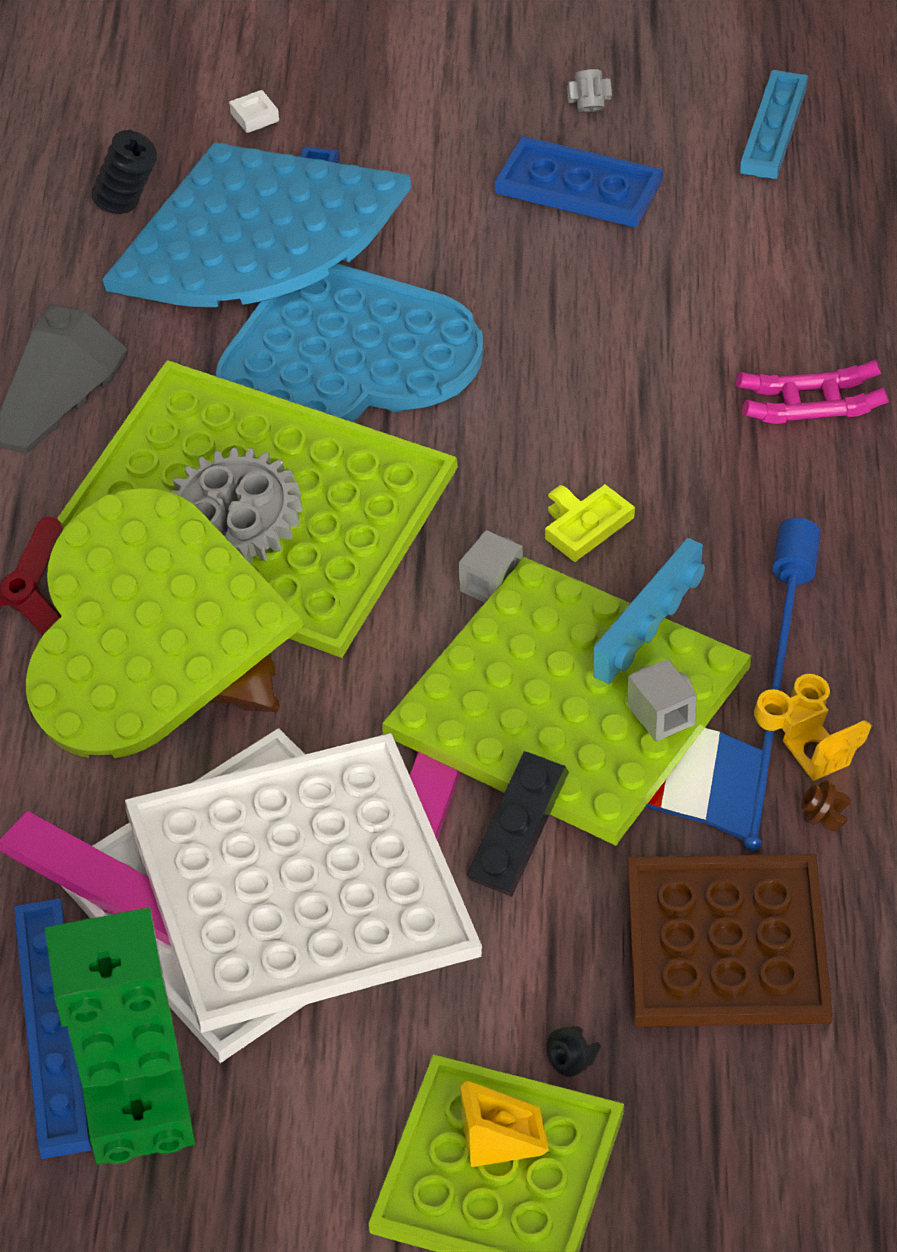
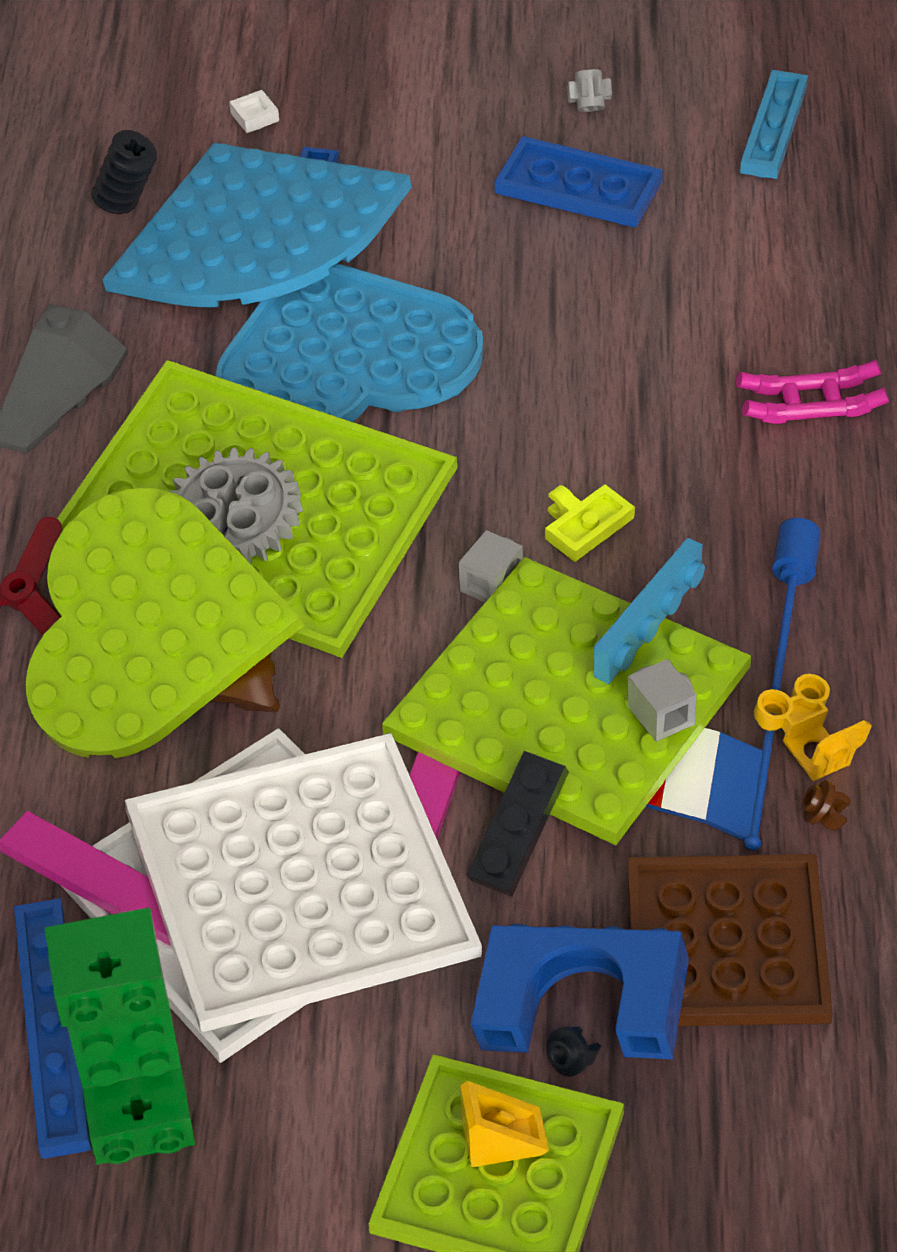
none -> blue arch [471,923,689,1059]

